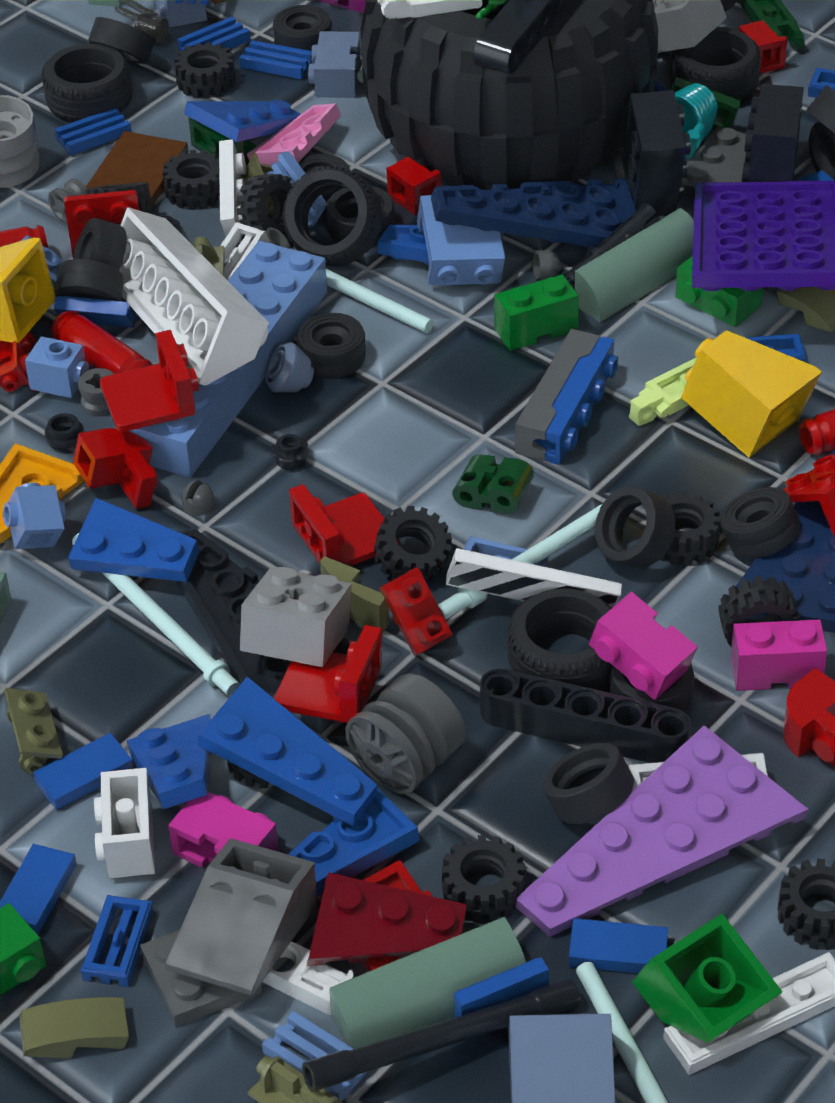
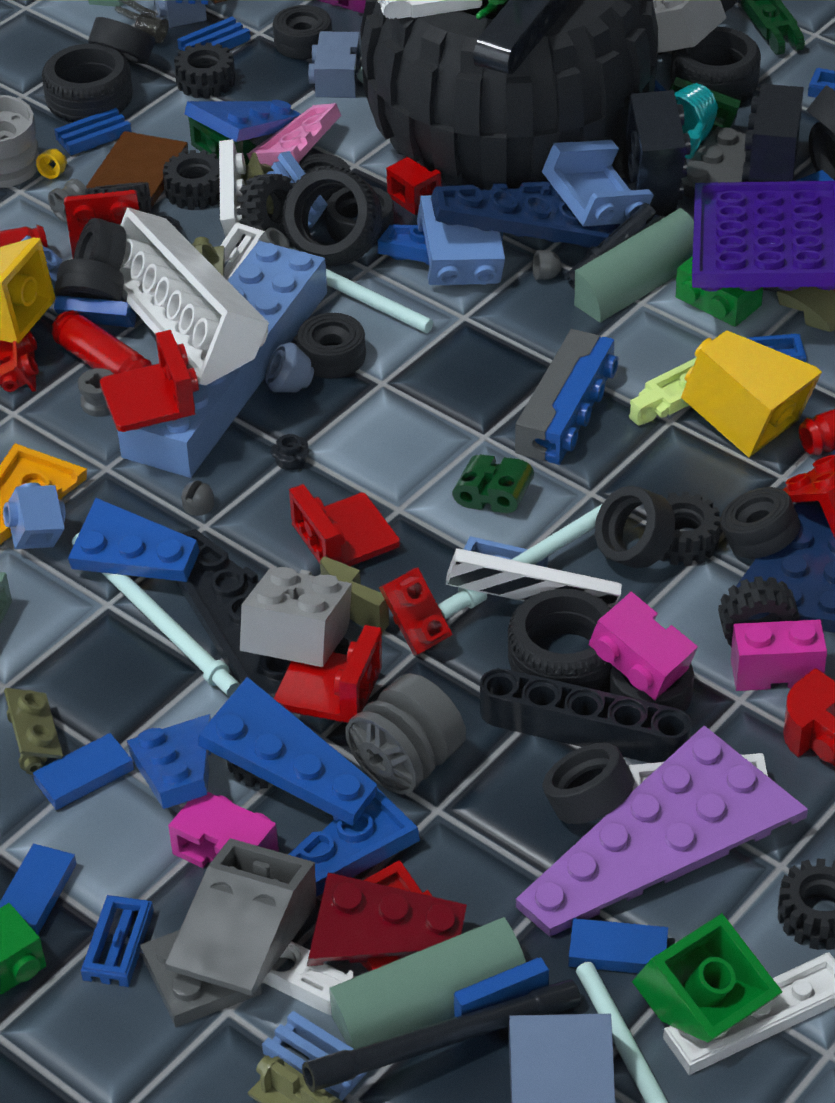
olive slope [19,997,129,1059] -> none
medium blue brick [25,336,89,398] -> none
black plate [45,413,84,449] -> none
red brick [73,428,157,509] -> none
white brick [94,768,155,879] -> none
blue tile [239,40,312,79] -> none
black tyre [374,506,452,581] -> none
black tyre [442,835,526,924] -> none
green brick [494,274,579,351] -> none
red brick [739,20,787,74] -> none
none -> yellow hinge [36,149,67,179]
none -> medium blue panel [542,140,654,227]

